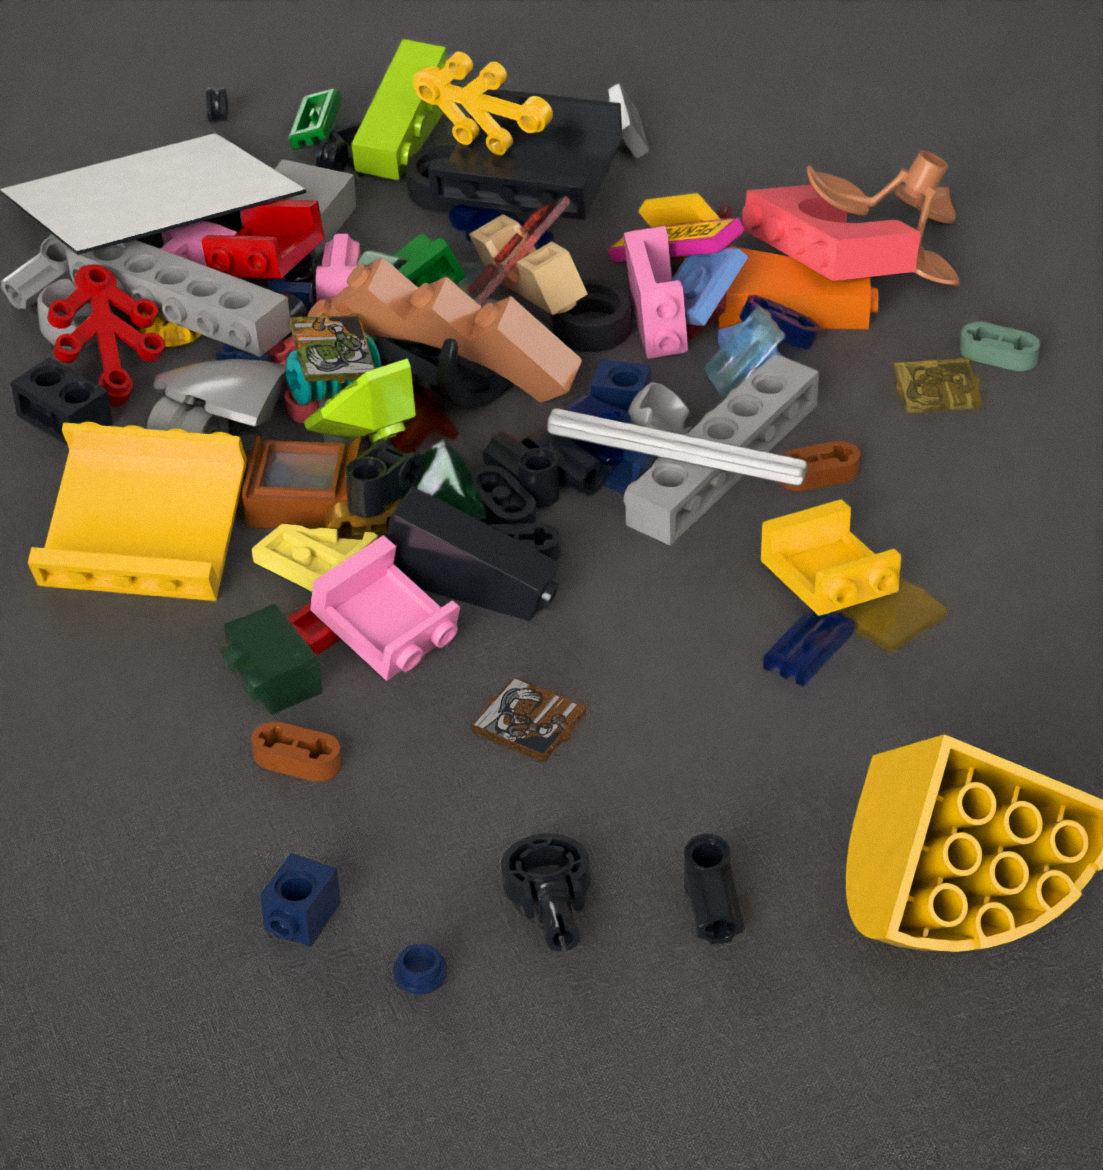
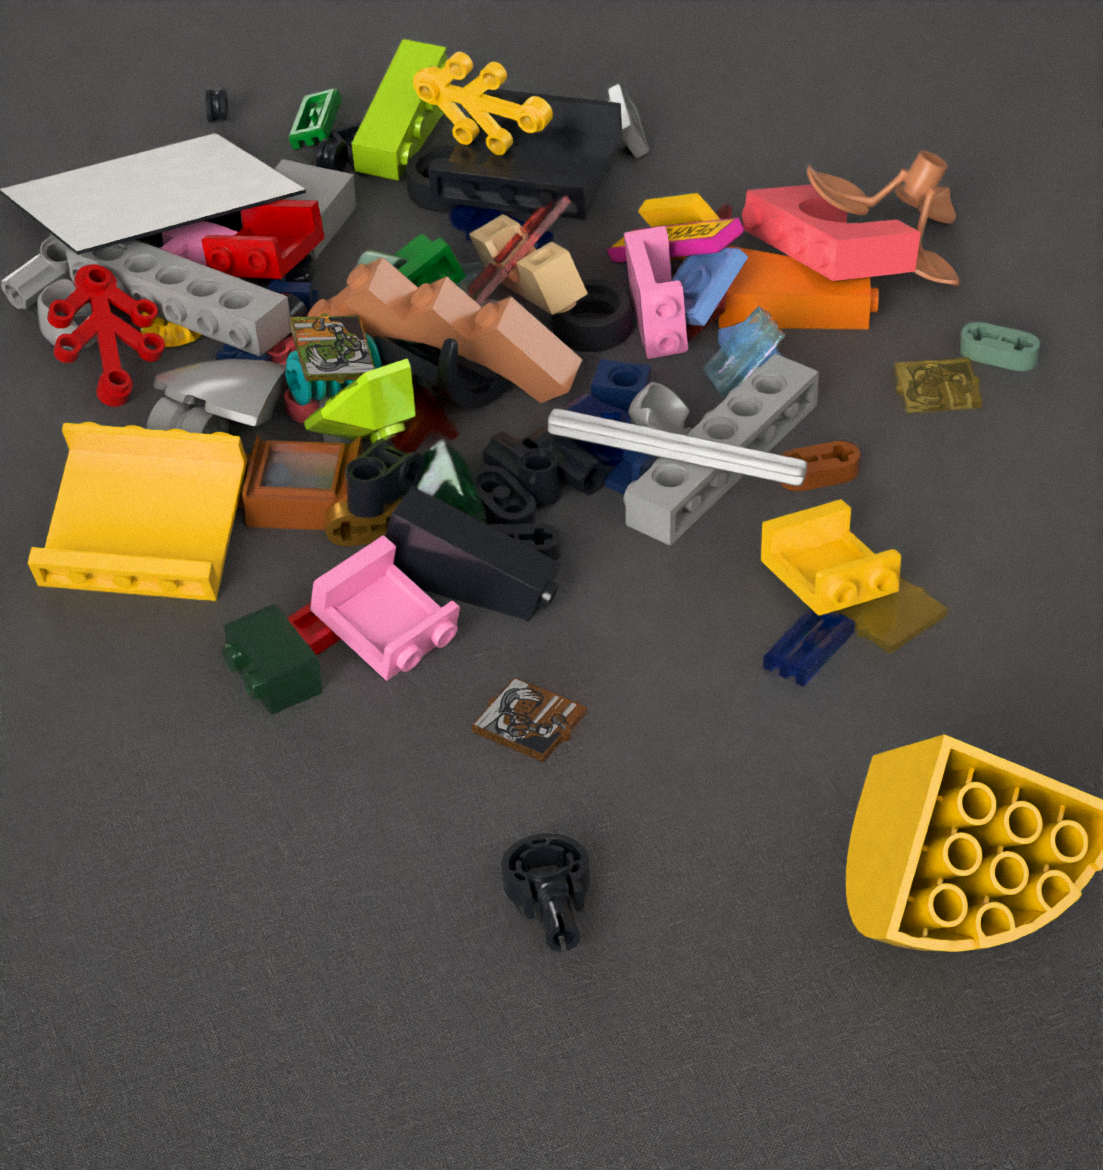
black brick [11,357,113,446] -> none
dark orange beam [251,721,342,782] -> none
light yellow wing [252,524,379,592] -> none
dark blue brick [260,853,340,946] -> none
bright pink piece [316,234,360,301] -> none
dark blue plate [393,944,447,994] -> none
black piece [684,834,743,944] -> none
clear blue beam [739,295,820,350] -> none

